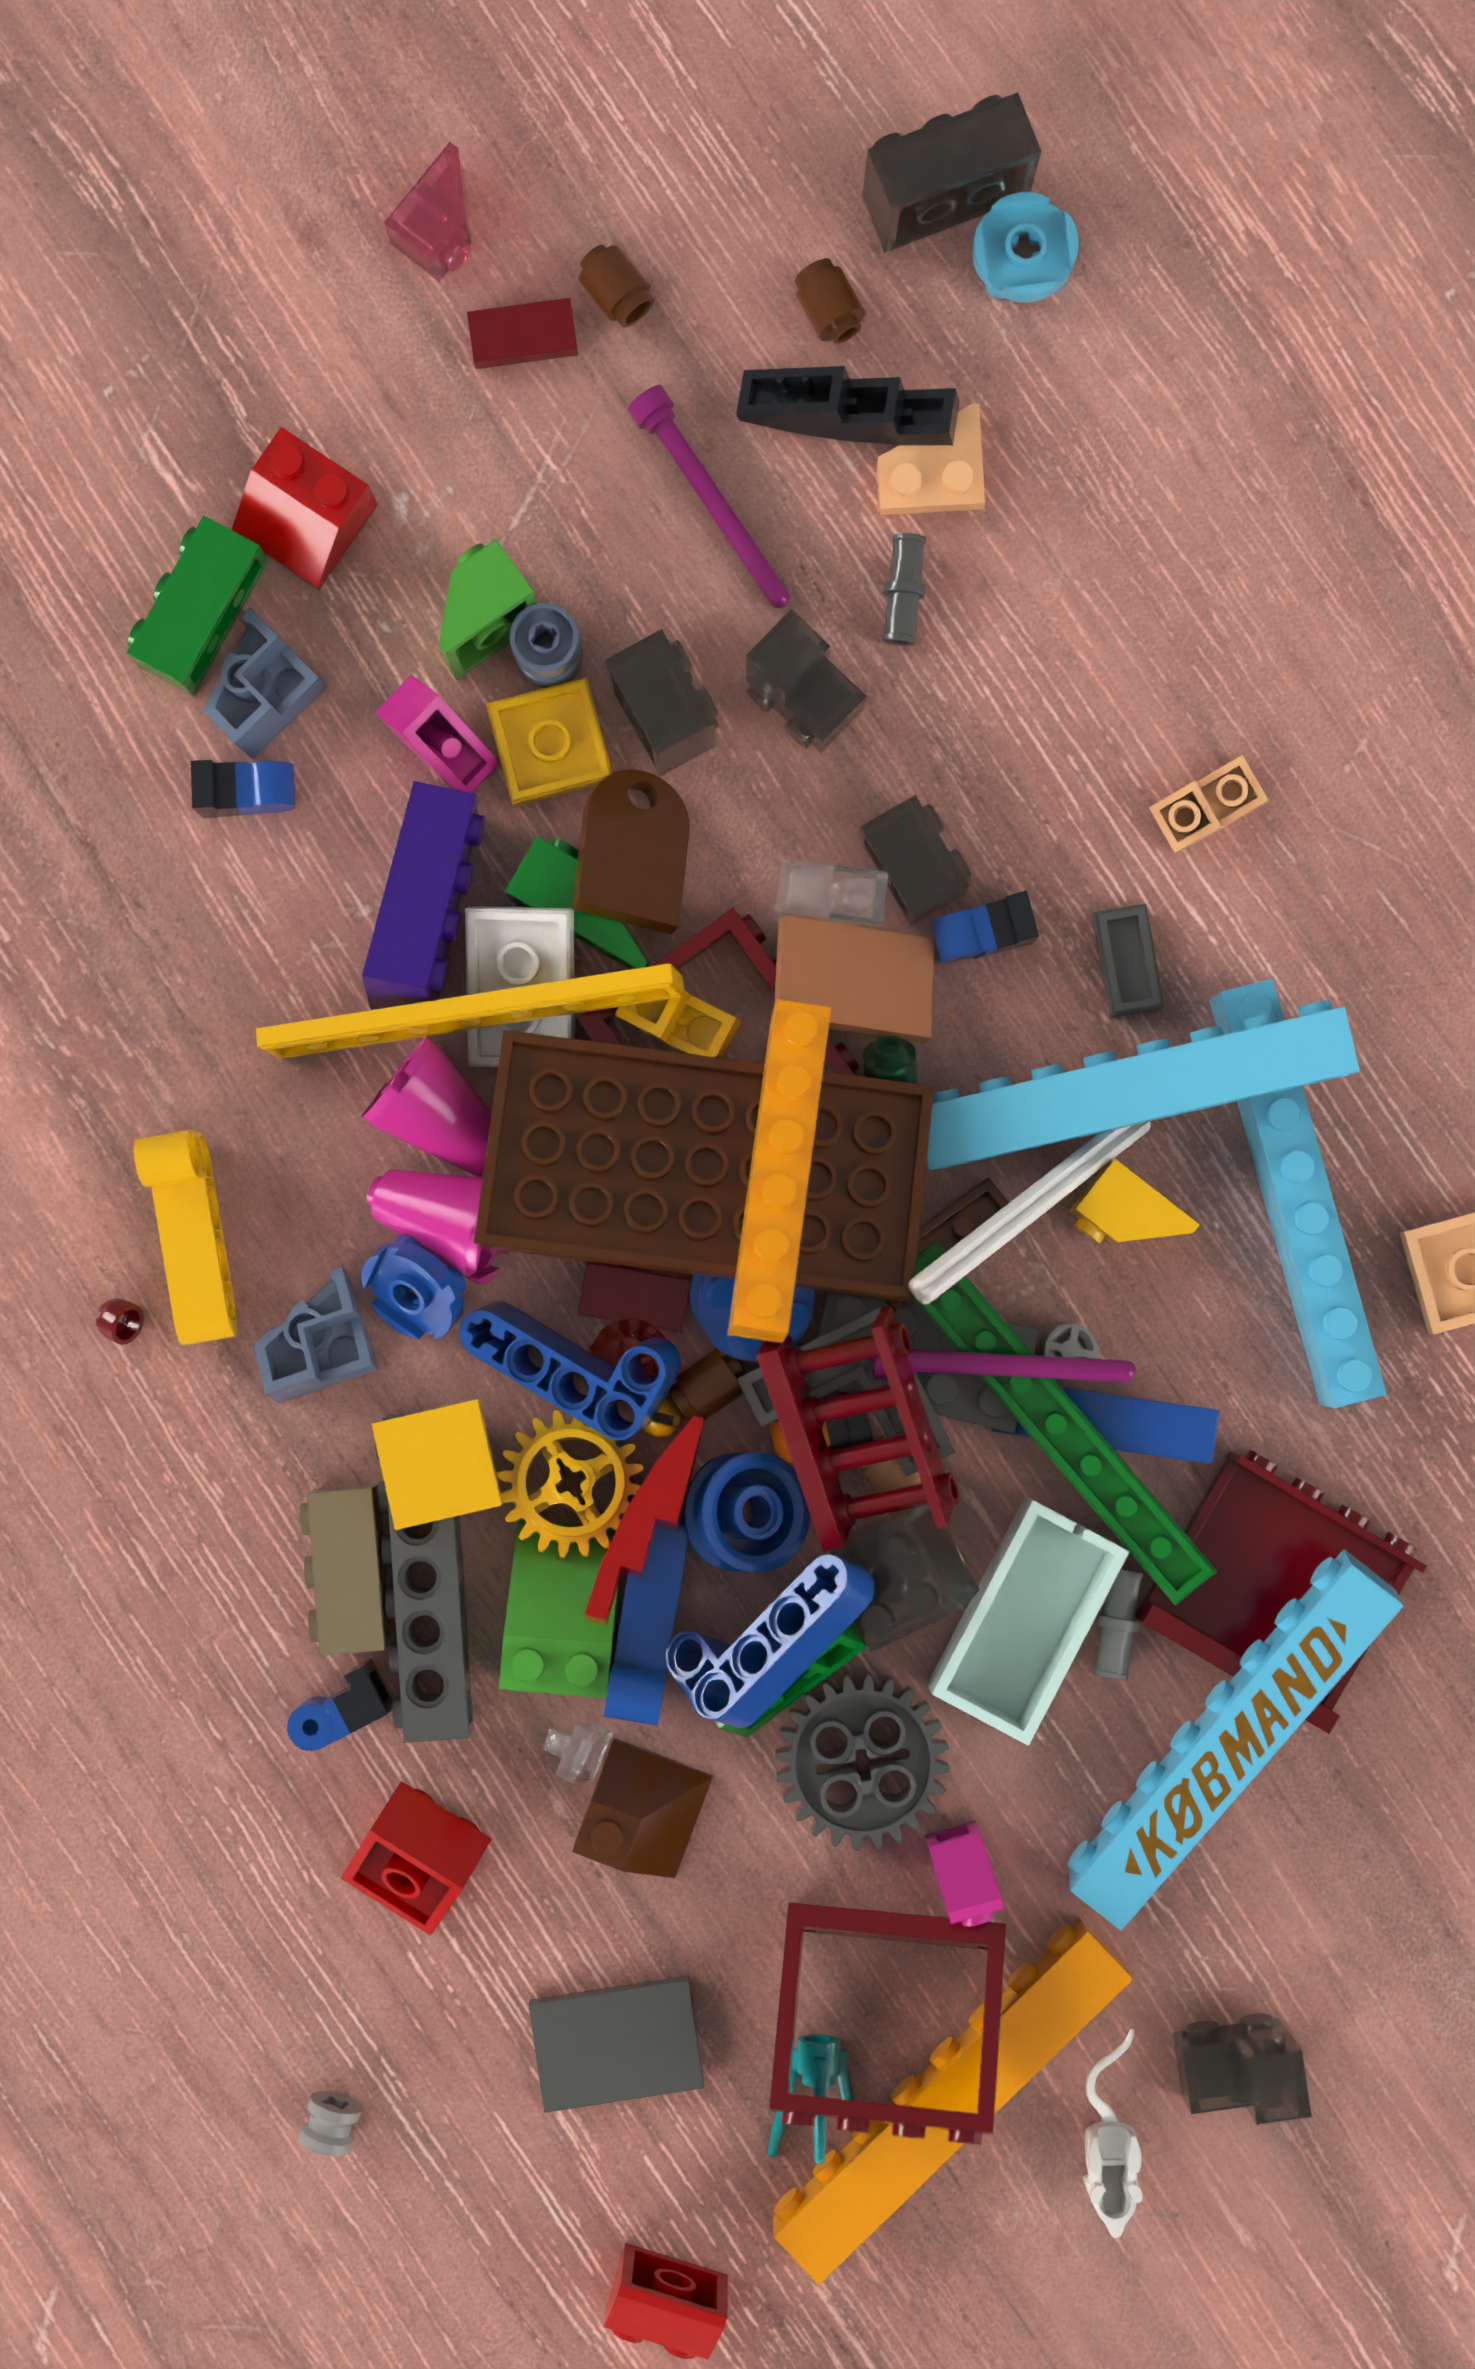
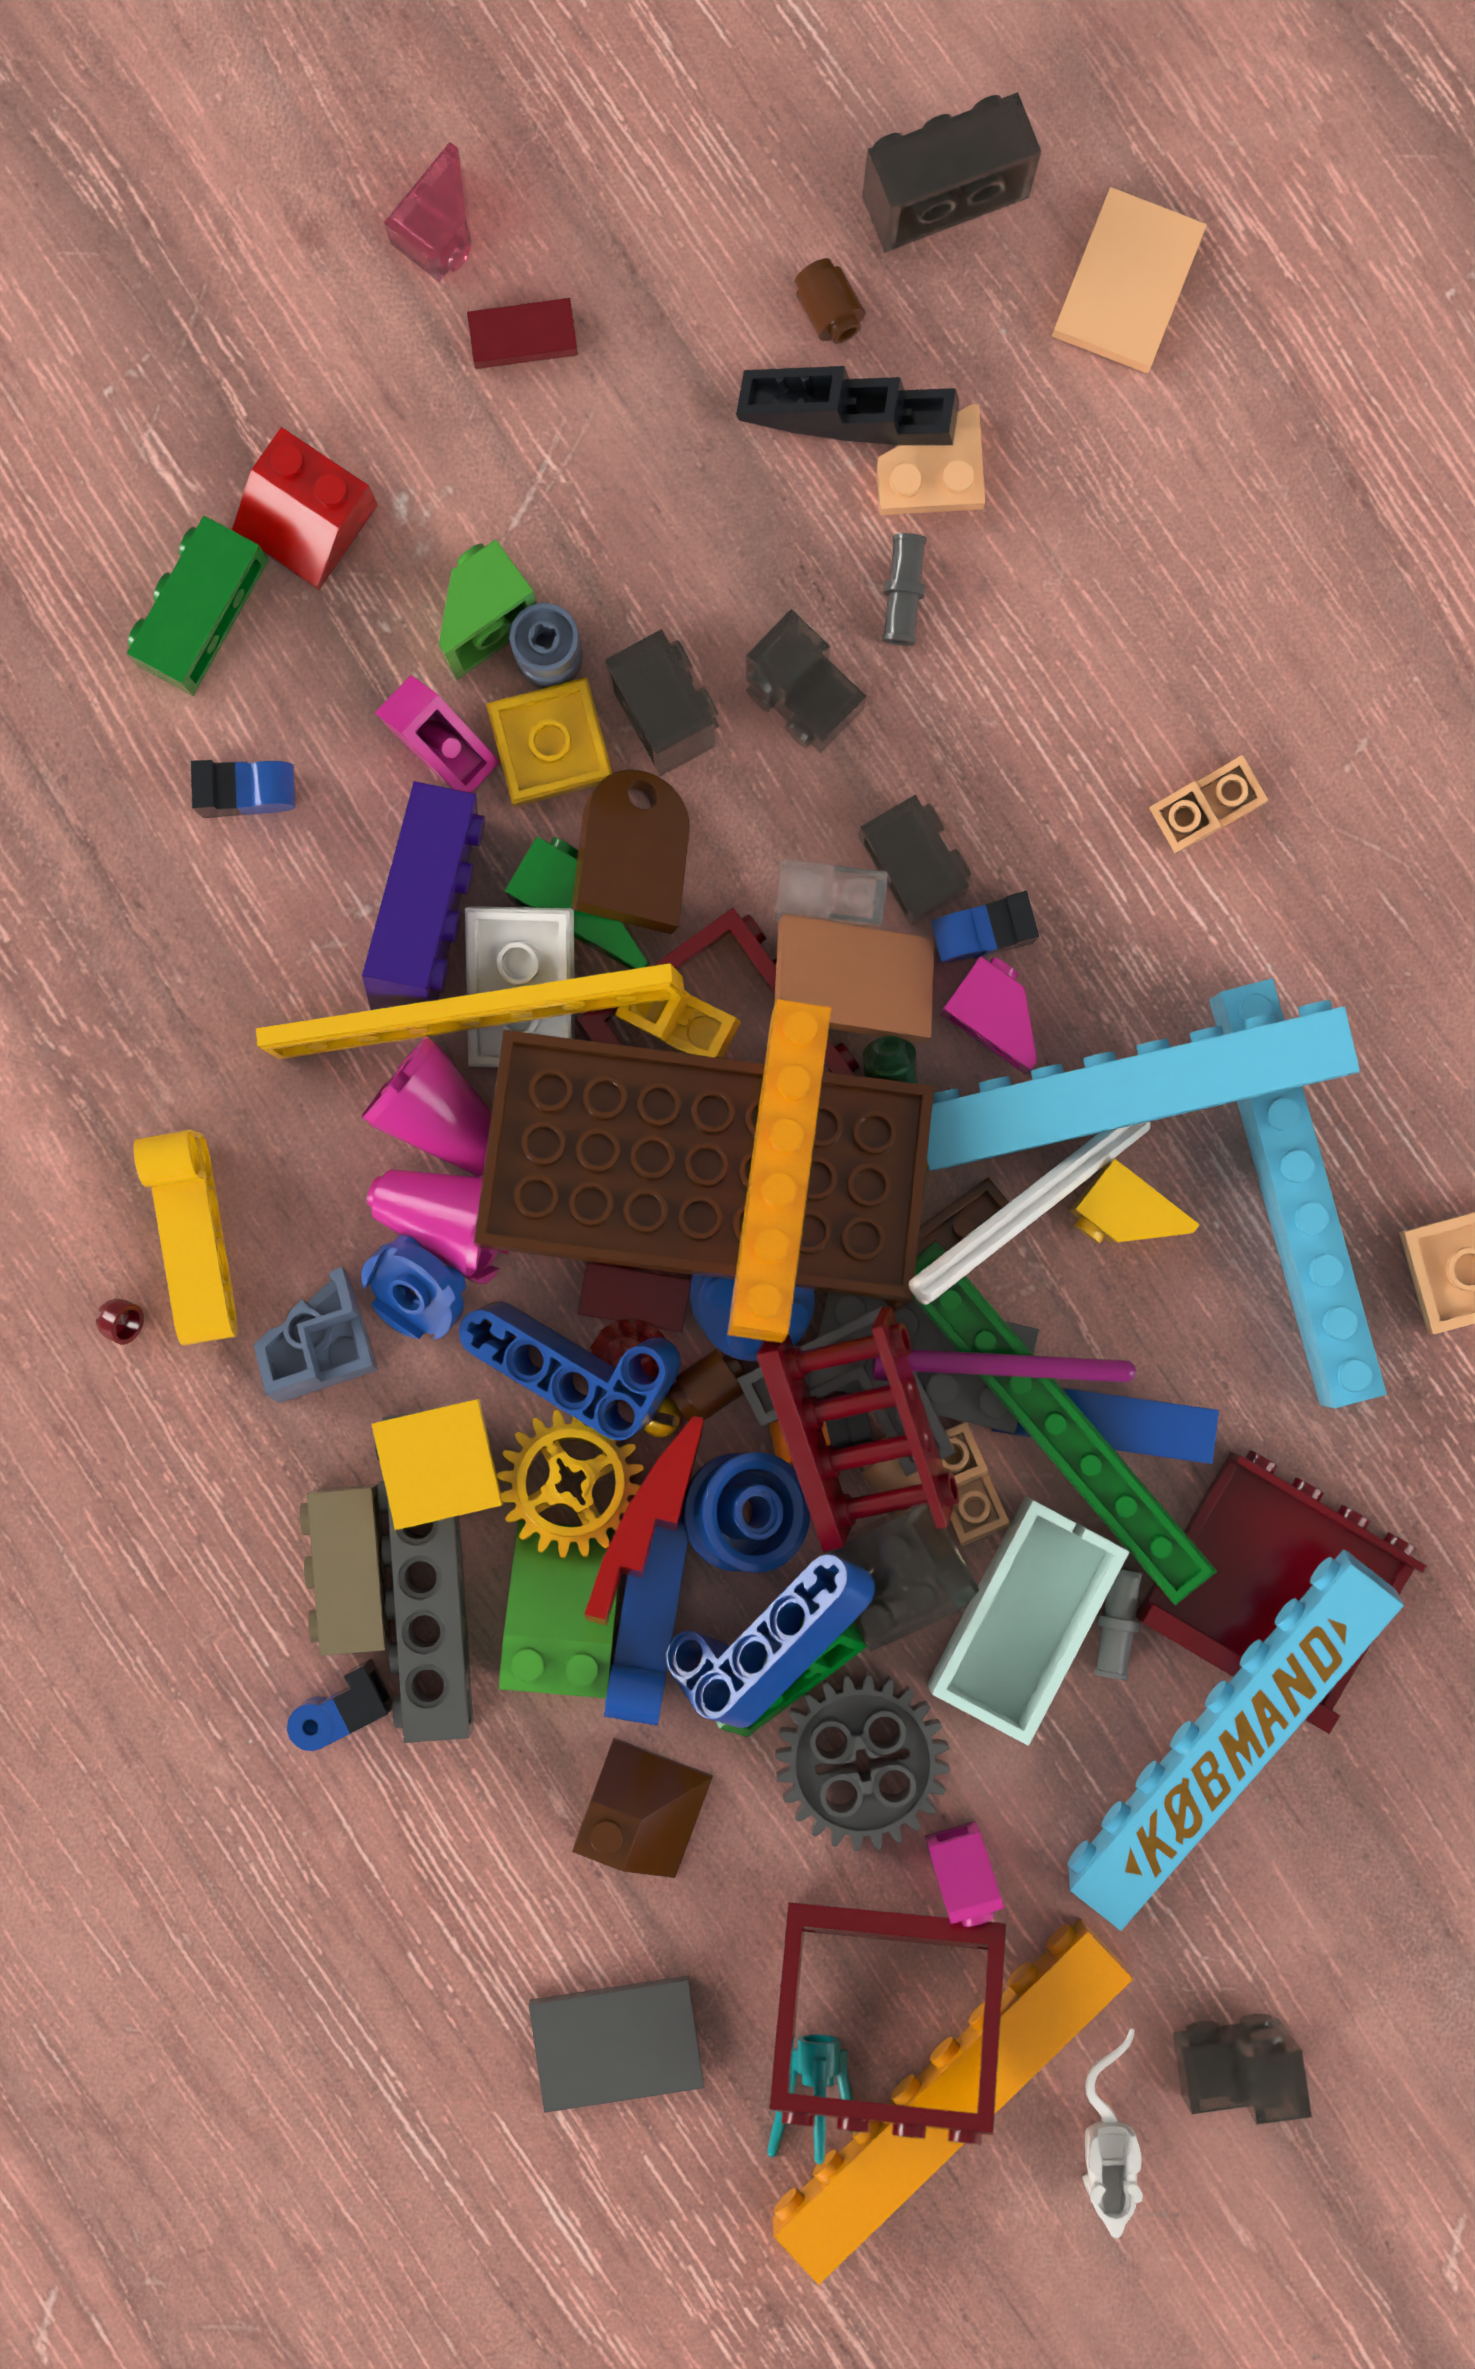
sand blue slope [204,607,327,759] -> none
light grey wheel [298,2091,362,2156] -> none
red slope [340,1781,492,1936] -> none
clear tile [542,1723,613,1784] -> none
reddish brown brick [579,245,654,328] -> none
red slope [604,2243,728,2360] -> none
magenta piece [627,385,790,608] -> none
medium azure plate [972,192,1079,303] -> none
light grey wheel [1040,1323,1097,1359] -> none
dark grey tile [1092,904,1164,1018] -> none
none -> dark pink slope [940,956,1037,1074]
none -> light nougat slope [941,1422,1010,1547]
none -> light nougat tile [1051,187,1207,374]

